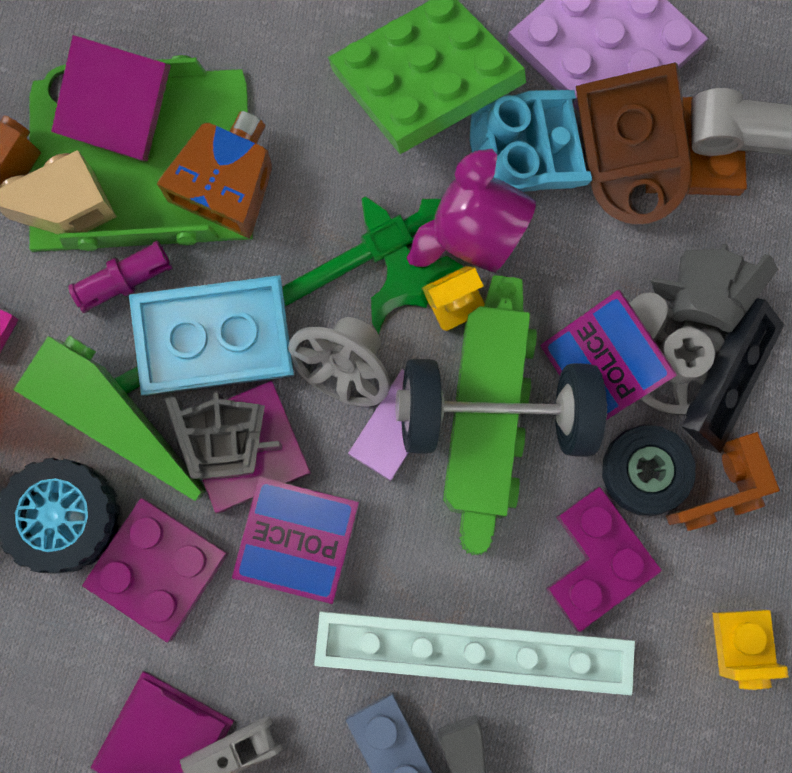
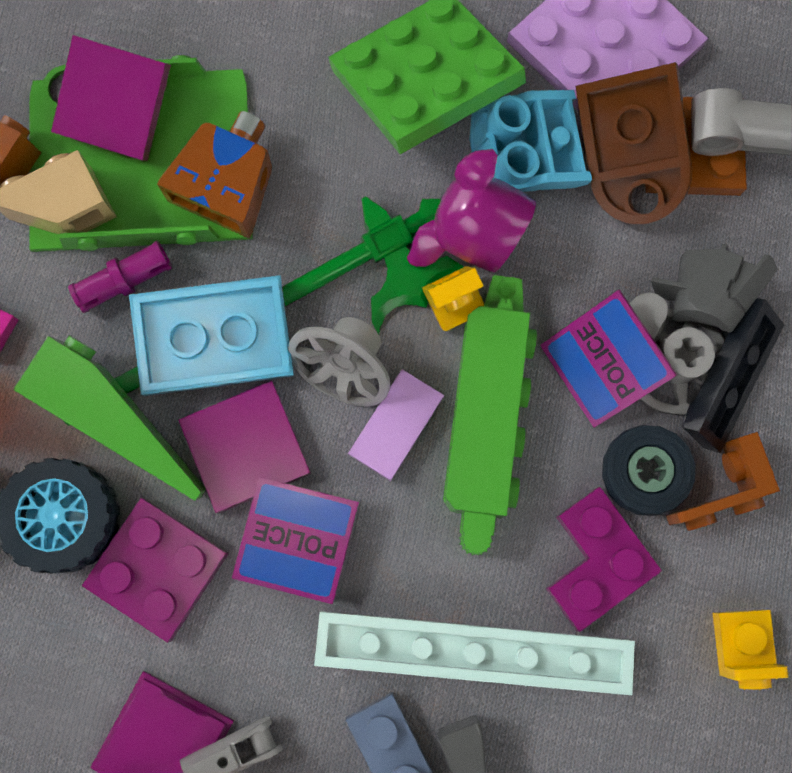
dark grey piece [164,392,283,480] -> none
black axle [395,359,607,457] -> none

